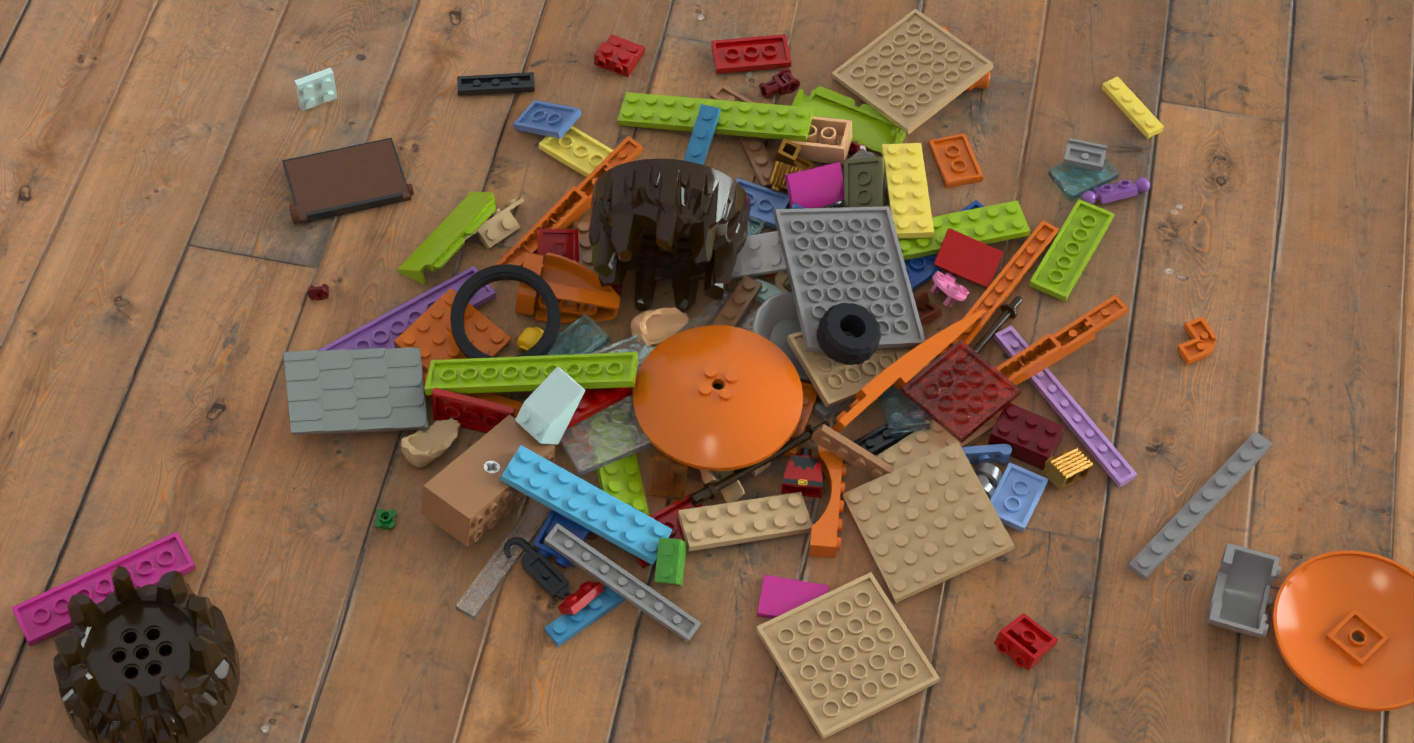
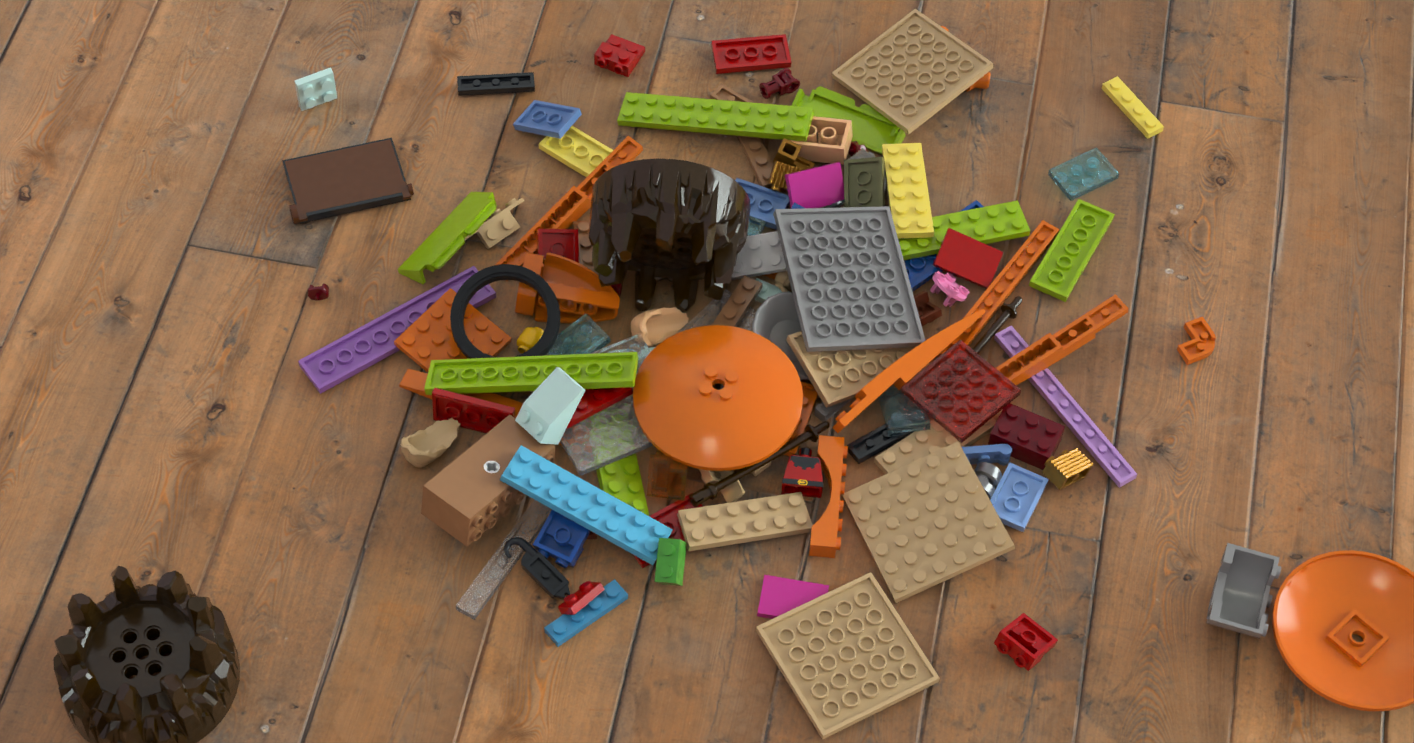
dark pink plate [11,532,196,646] -> none
light grey piece [283,347,429,435] -> none
green plate [374,508,398,530] -> none
light grey plate [544,523,702,643] -> none
dark azure plate [684,104,721,165] -> none
medium nougat plate [811,424,894,479] -> none
black tyre [817,303,881,365] -> none
orange tile [928,133,984,188] -> none
light grey plate [1063,138,1107,172] -> none
medium lavender plate [1081,177,1150,205] -> none
light grey plate [1128,431,1273,581] -> none

